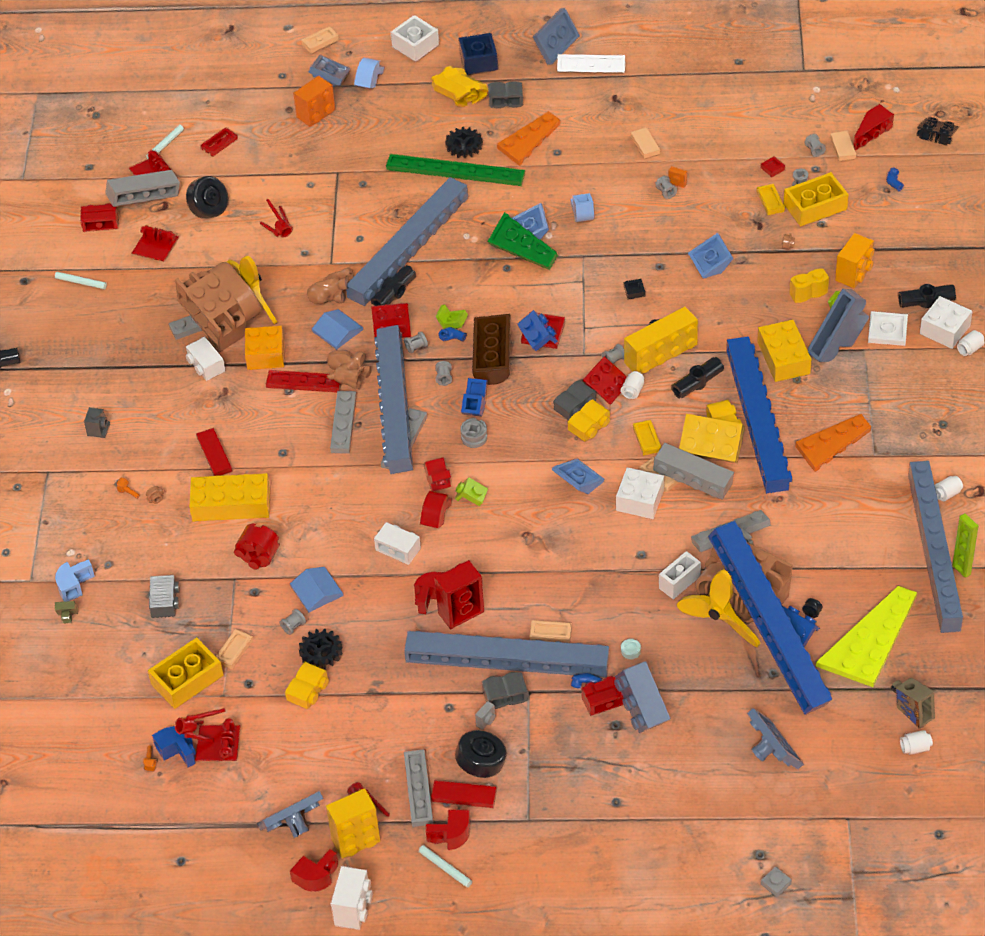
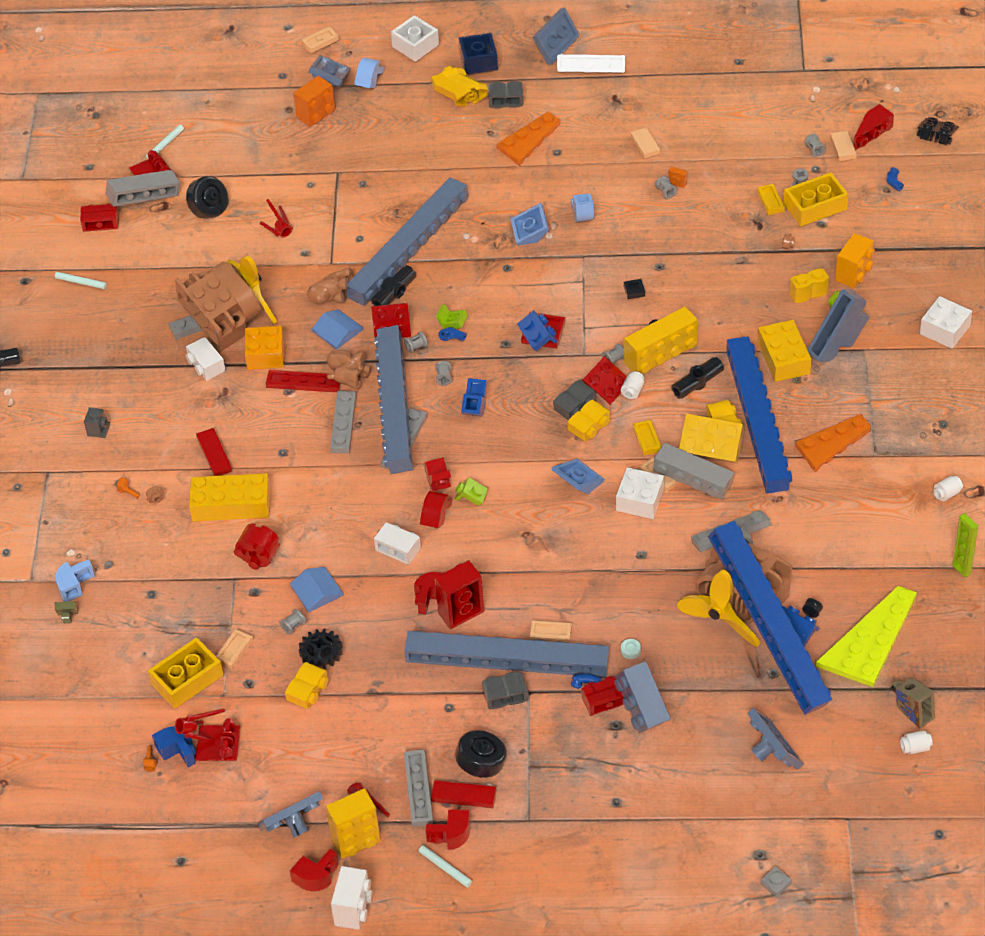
red hinge [132,225,179,262] -> none
brick [149,575,180,618] -> none
red tile [200,127,238,157] -> none
green tile [386,154,525,186] -> none
black gear [445,127,483,158] -> none
light grey wheel [461,418,487,448] -> none
reddish brown brick [472,314,511,385] -> none
light grey plate [475,701,495,730] -> none
green wing [487,212,558,270] -> none
white brick [659,551,701,599] -> none
medium blue slope [688,233,734,279] -> none
red tile [760,156,785,177] -> none
white tile [868,311,908,346] -> none
black piece [898,284,956,308] -> none
sand blue brick [908,461,963,633] -> none
white brick [957,330,985,356] -> none

